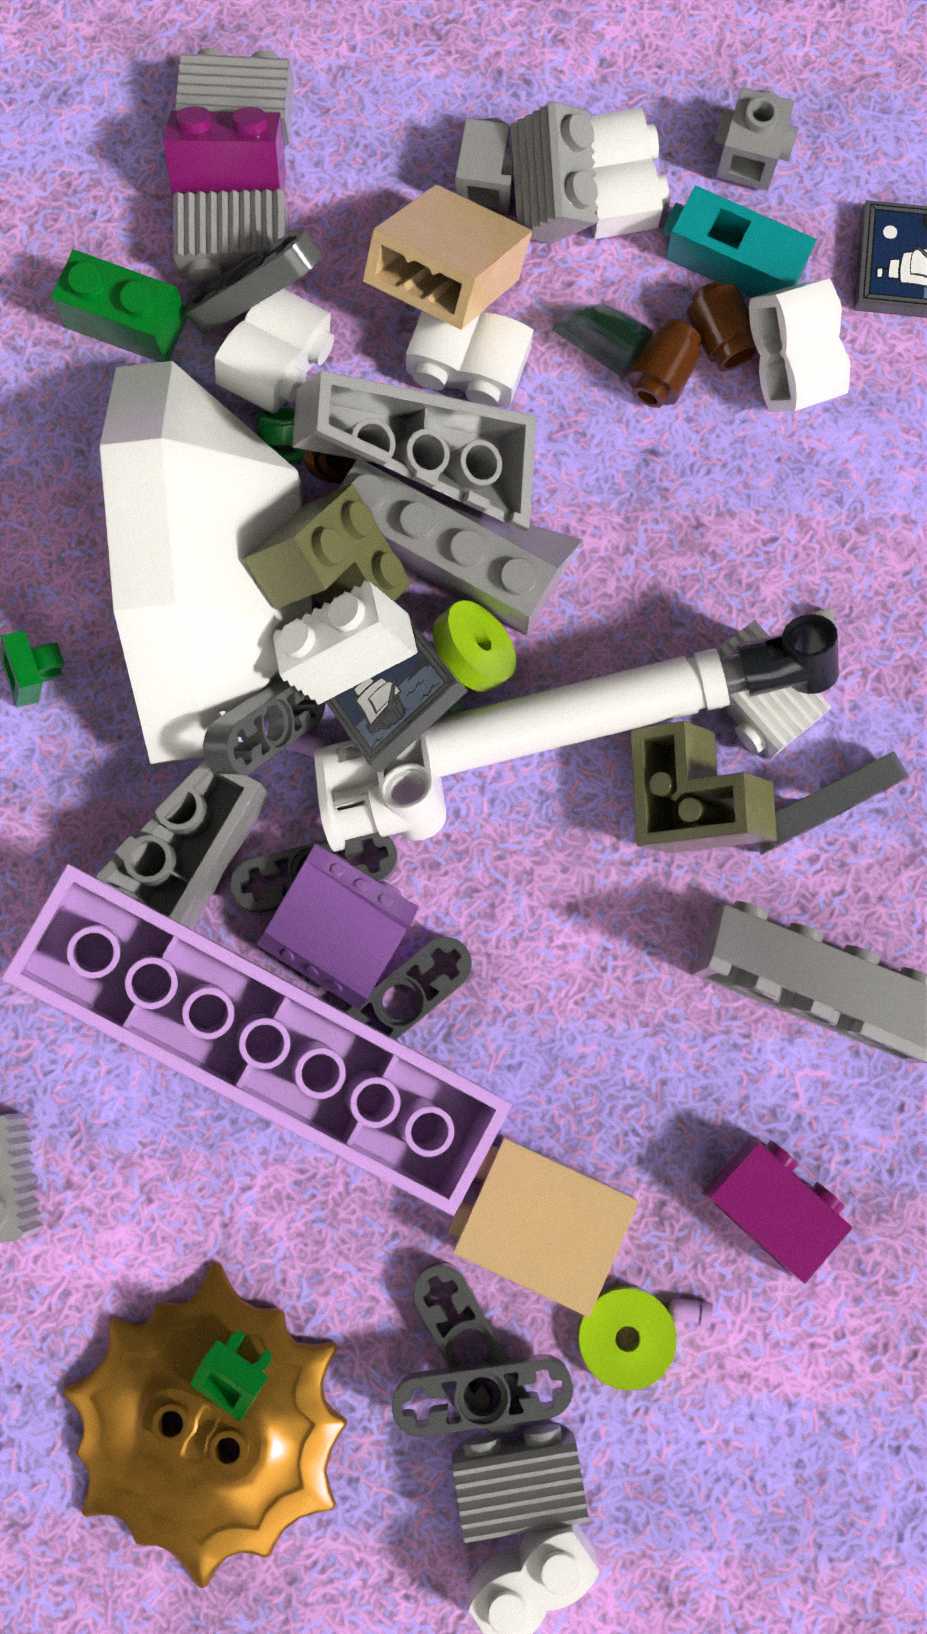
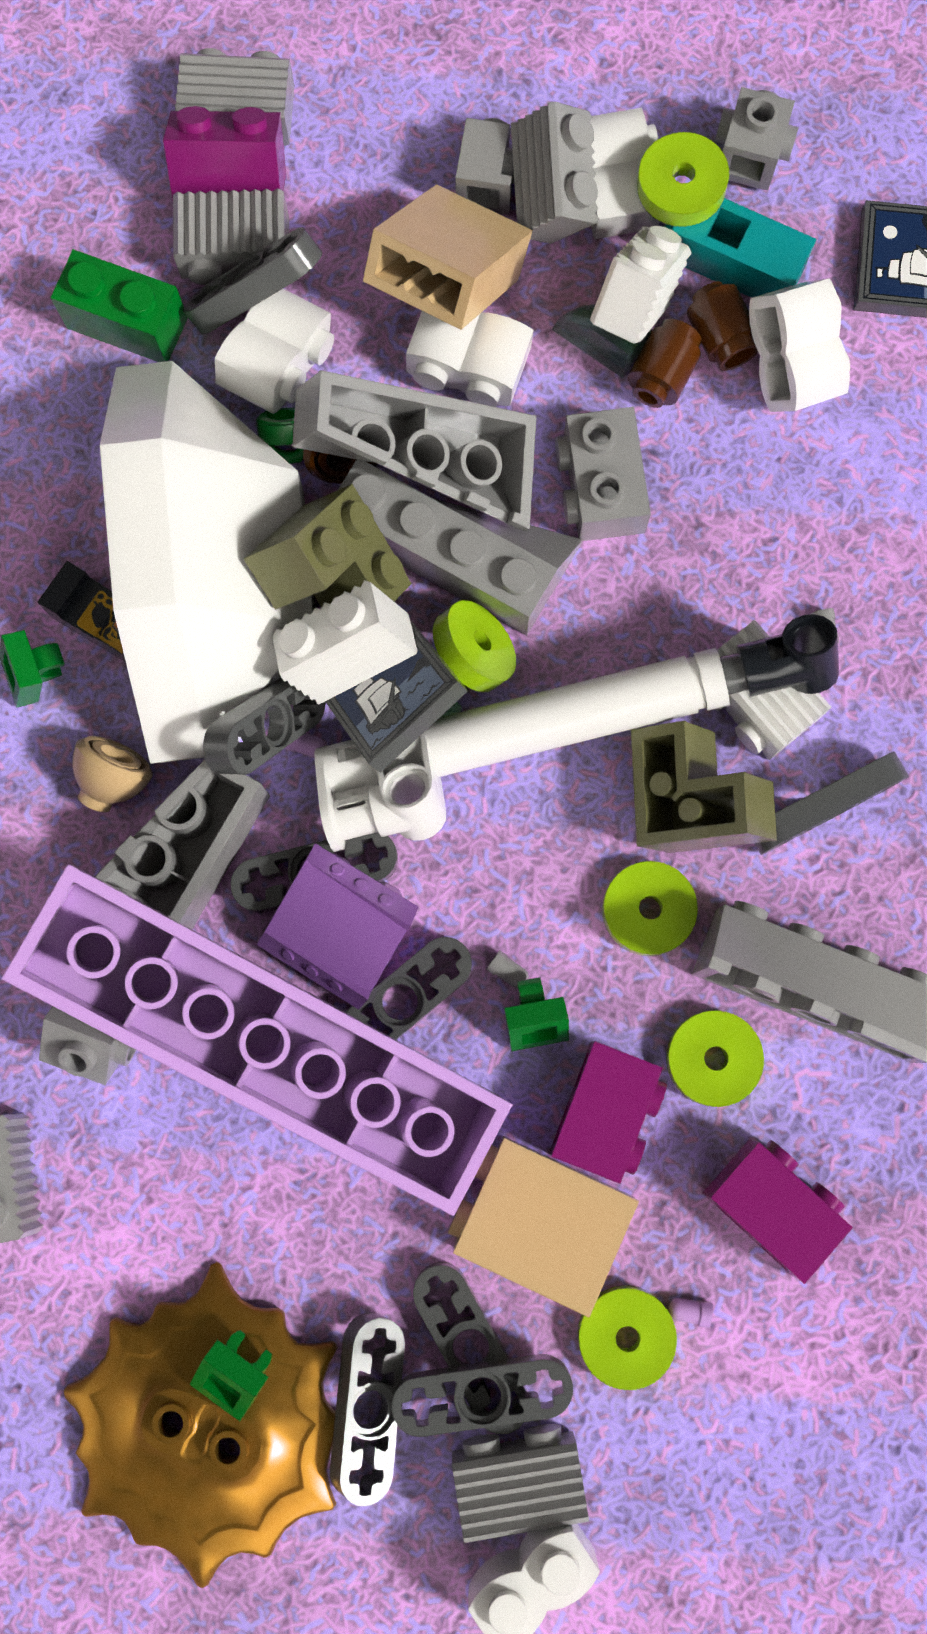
none -> black leg [37,560,126,662]
none -> light grey brick [39,1006,136,1085]
none -> tan brick [72,736,153,813]
none -> dark grey beam [330,1313,405,1506]
none -> light grey piece [486,950,529,988]
none -> green tile [504,977,569,1052]
none -> magenta brick [549,1041,667,1184]
none -> light grey brick [555,407,651,541]
none -> white brick [590,226,692,344]
none -> lime piece [602,861,698,956]
none -> lime piece [637,132,729,227]
none -> lime piece [666,1011,764,1107]

